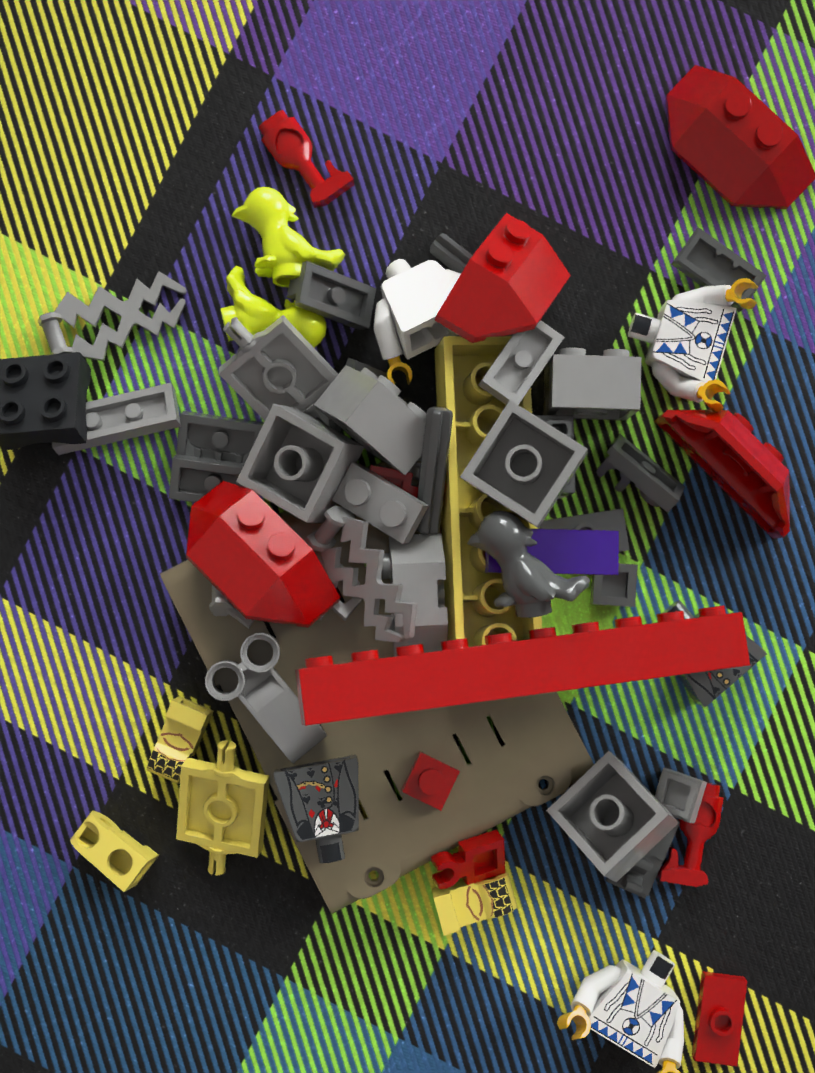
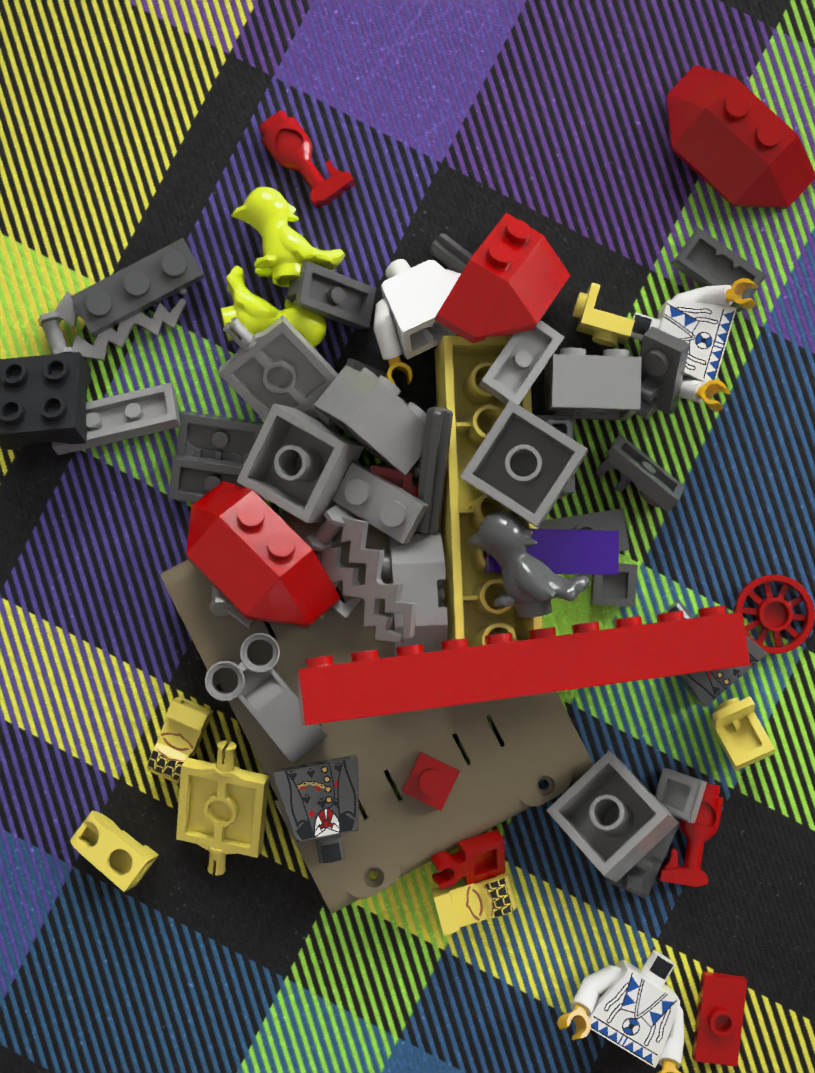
red wedge [654,410,790,539] -> none
none -> dark grey plate [70,238,204,337]
none -> light yellow bracket [572,283,635,347]
none -> dark grey plate [635,326,690,419]
none -> light yellow bracket [711,697,775,771]
none -> red wheel [733,575,815,654]

